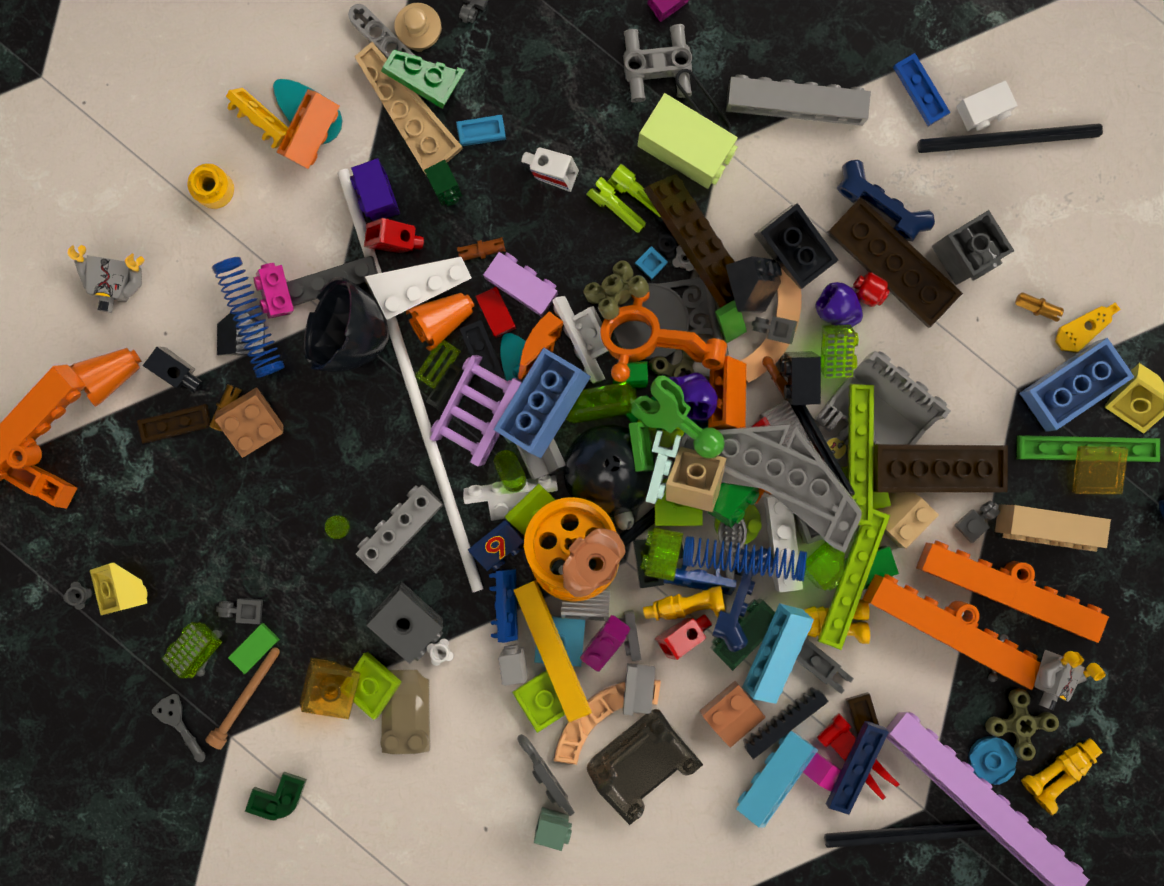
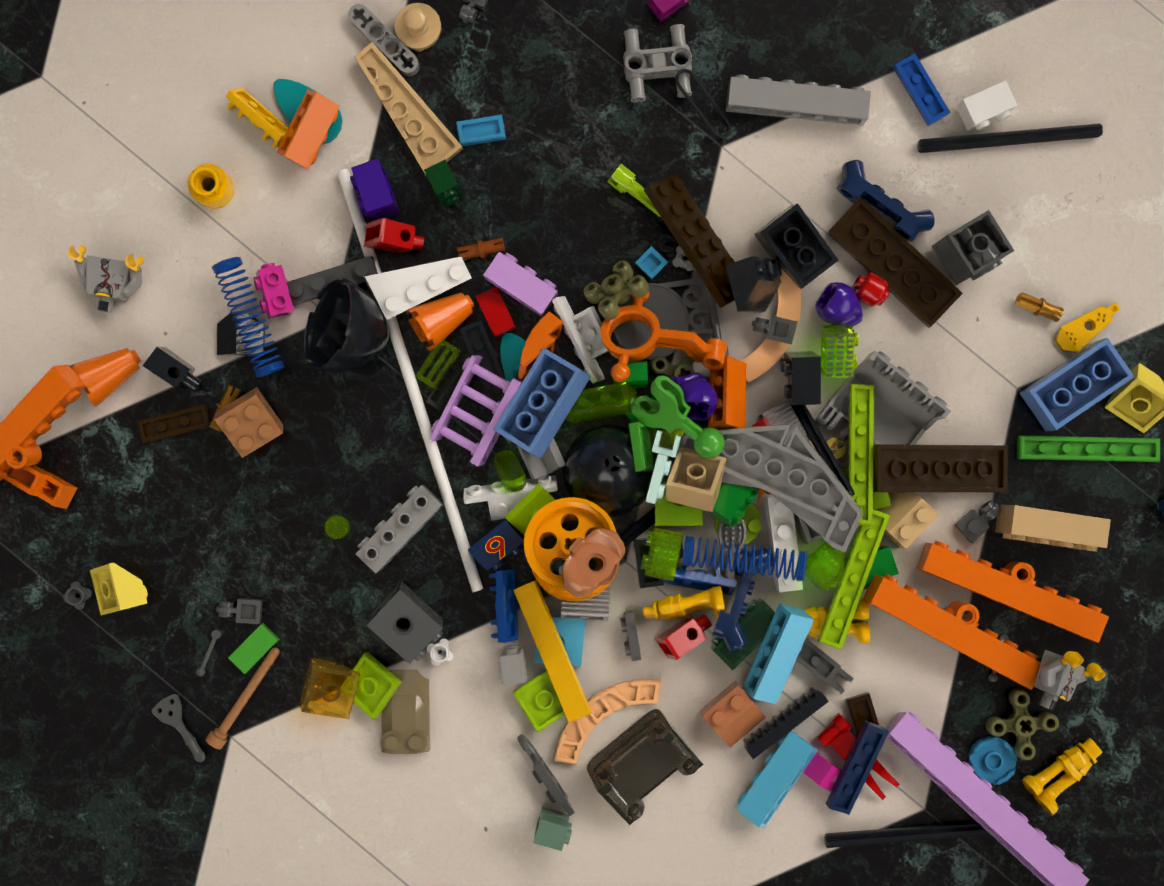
clear neon green brick [162,622,222,678] -> none
dark green plate [245,772,307,820] -> none
wing [381,49,466,109] -> none
white torso [521,147,579,192] -> none
magenta brick [580,615,630,672] -> none
lime piece [586,177,646,233] -> none
light grey hinge [614,512,634,530] -> none
light grey panel [623,663,655,716] -> none
yellowish green brick [637,93,738,189] -> none
bright green tile [715,300,747,343] -> none
dark orange piece [762,356,788,401] -> none
clear yellow tile [1073,446,1128,494] -> none

